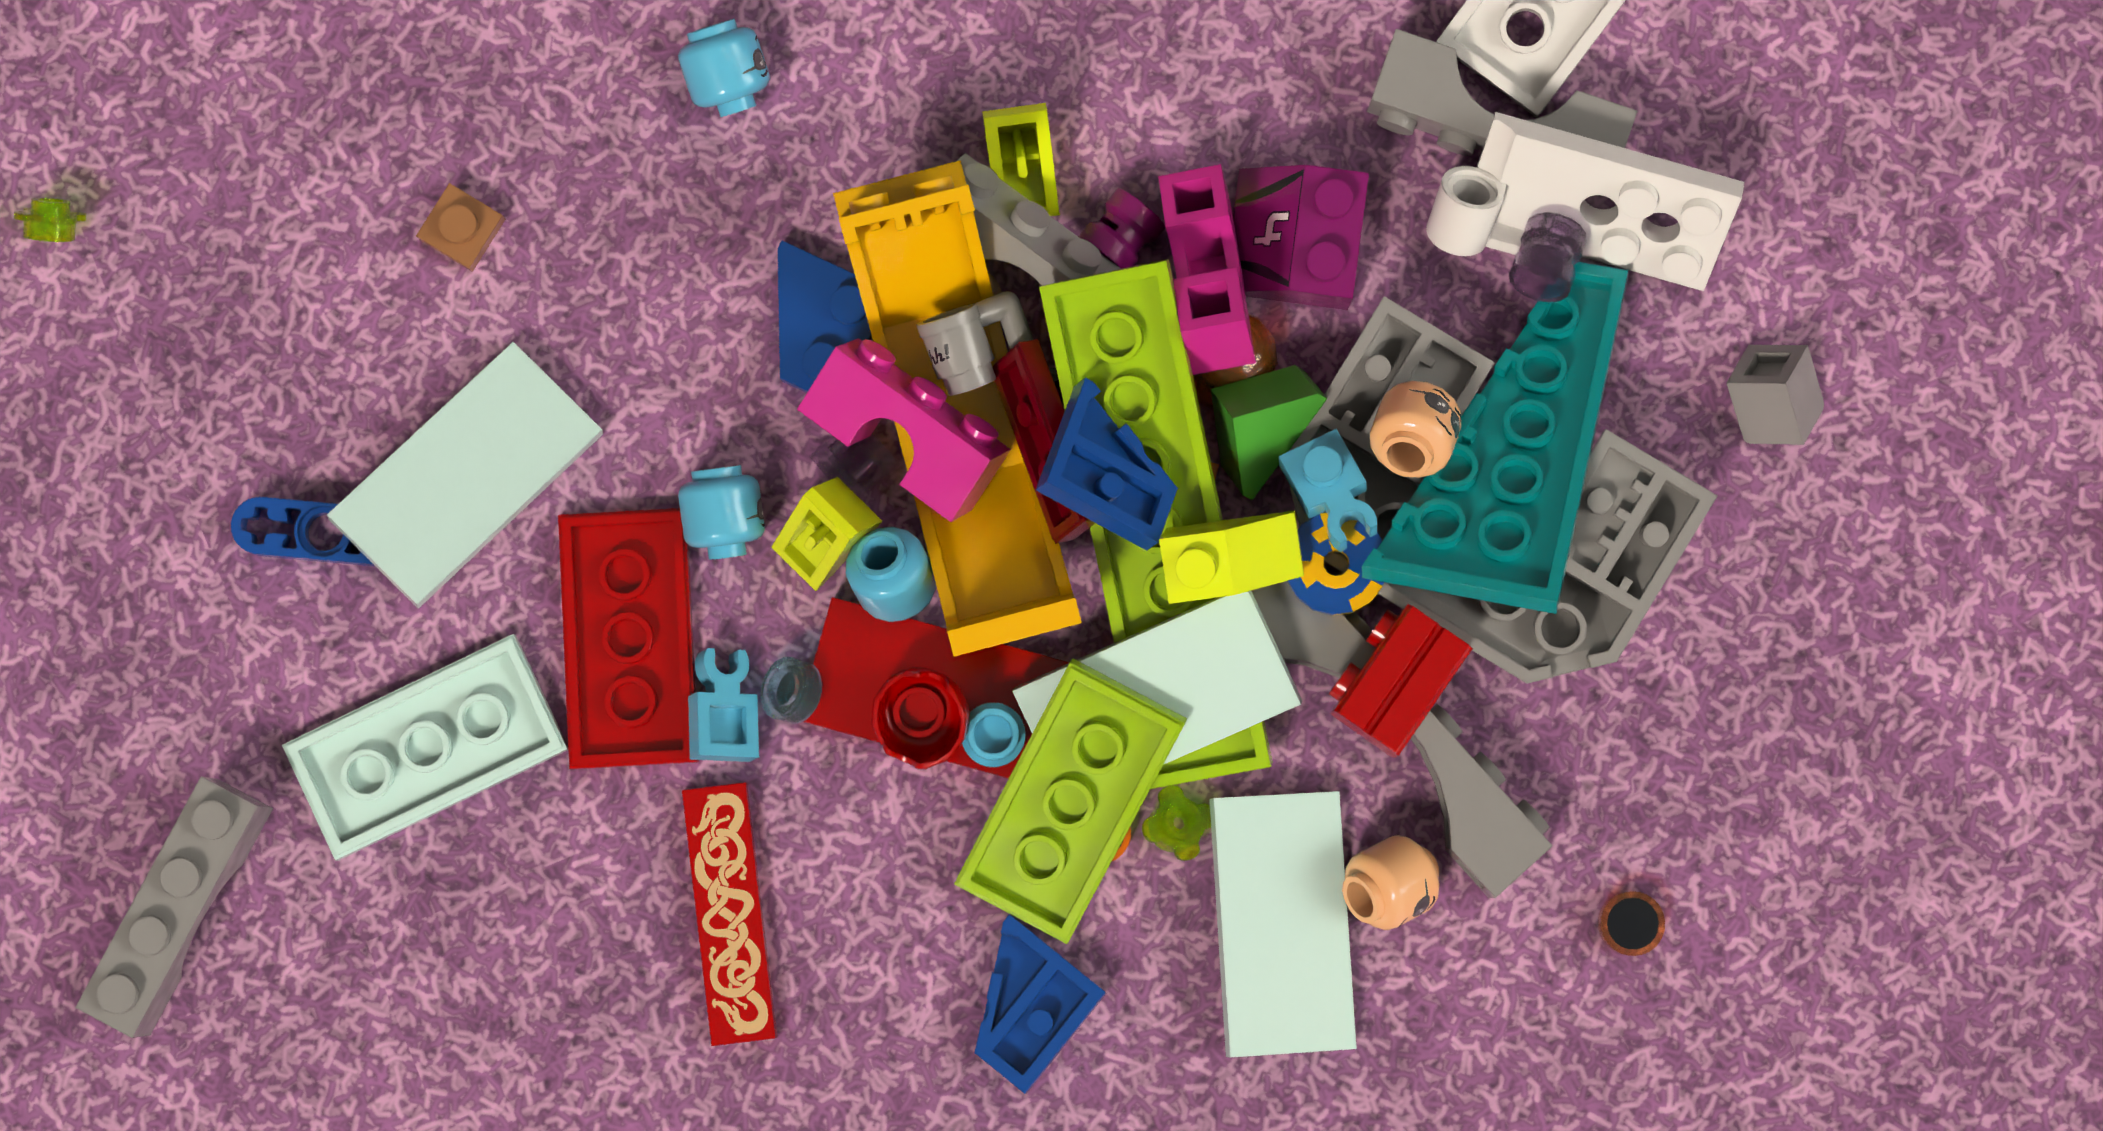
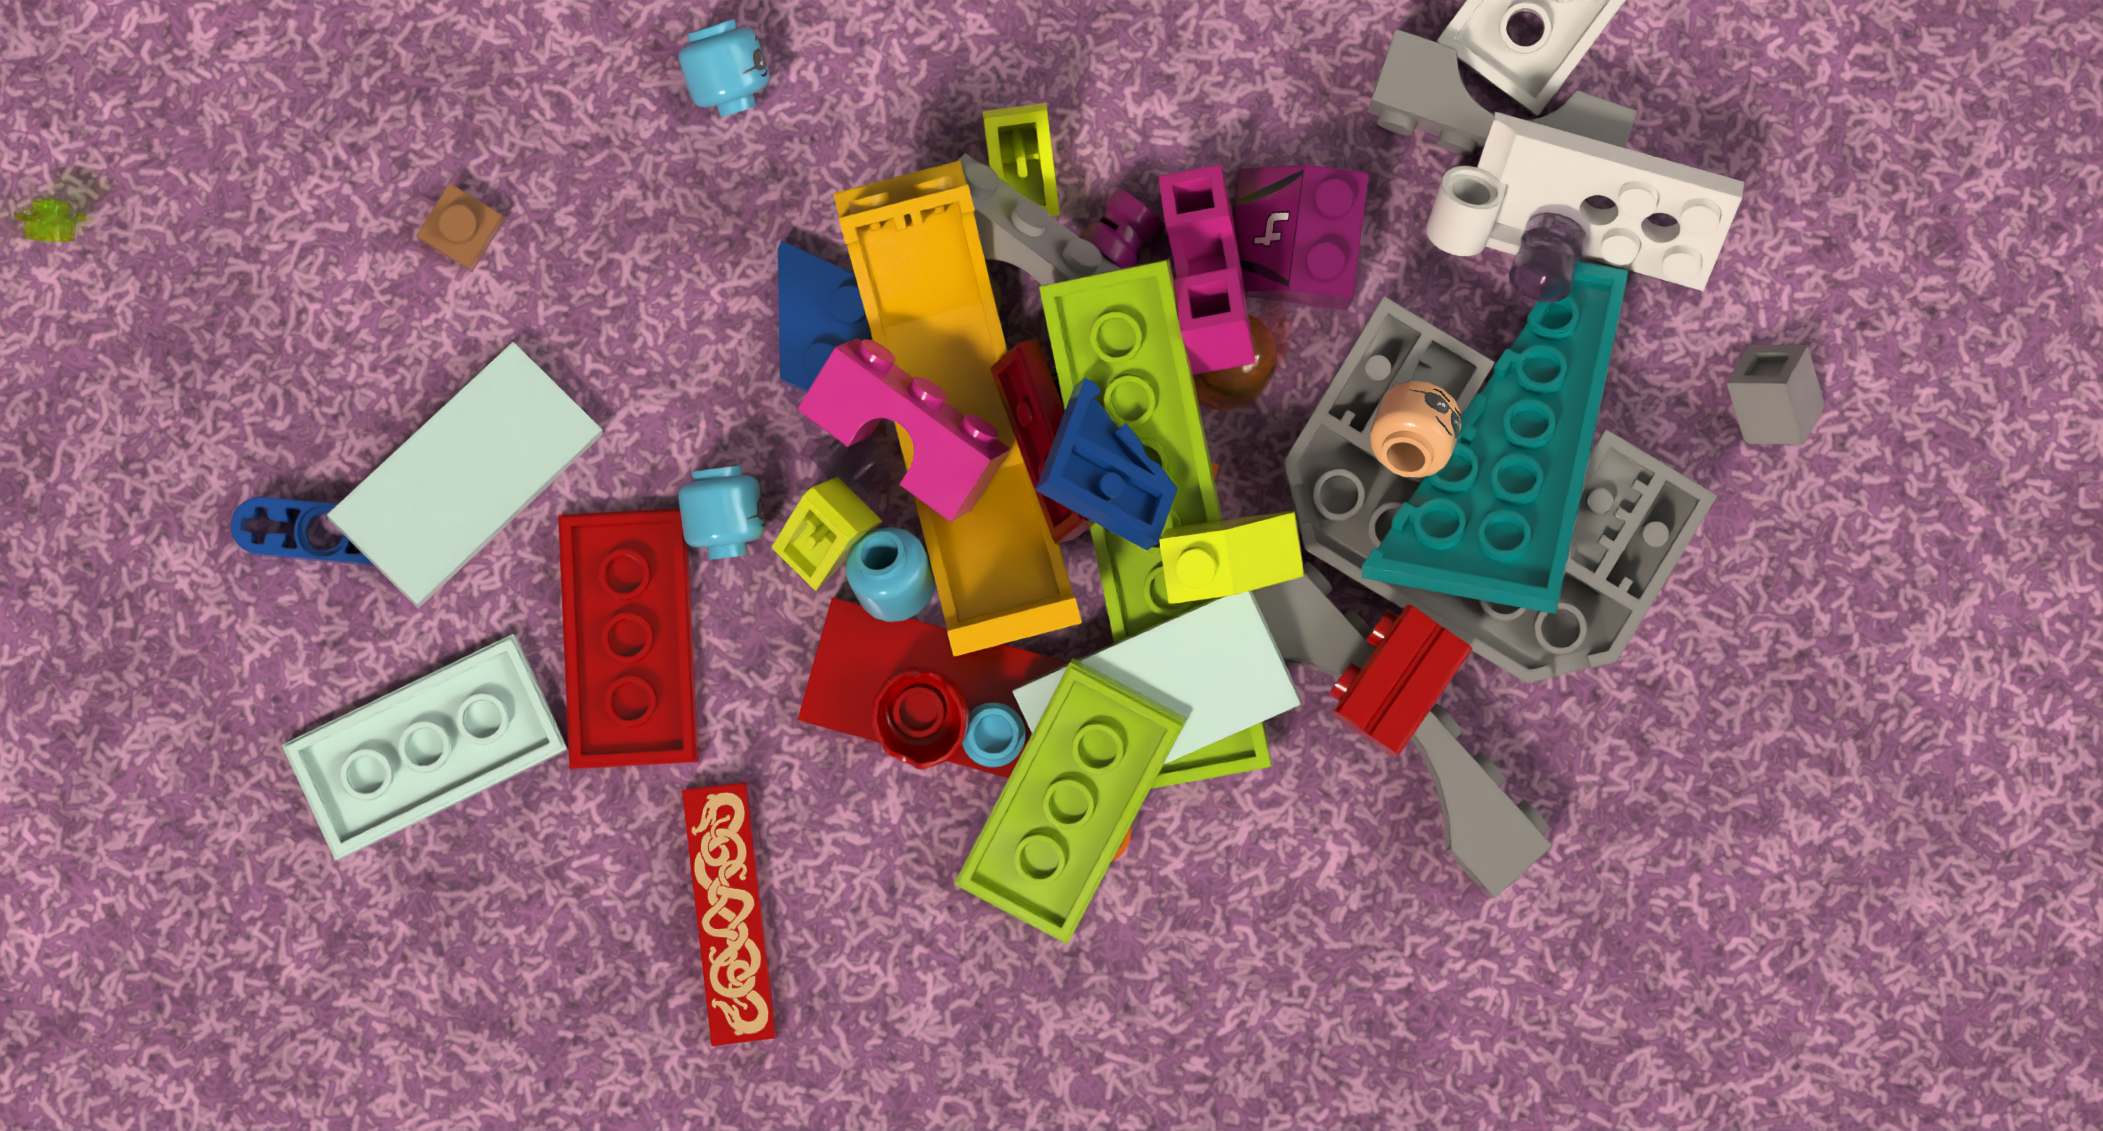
light grey arch [75,776,273,1038] -> none
medium azure plate [688,648,759,762] -> none
clear light blue tile [760,657,822,724] -> none
light grey piece [916,291,1034,396] -> none
blue wing [974,914,1107,1094] -> none
clear neon green plate [1142,785,1211,861] -> none
light aqua tile [1209,791,1357,1058] -> none
bright green slope [1211,365,1327,500] -> none
medium azure plate [1279,428,1377,552] -> none
blue piece [1287,513,1384,616] -> none
light nougat head [1342,835,1440,930] -> none
black tile [1598,891,1665,956] -> none

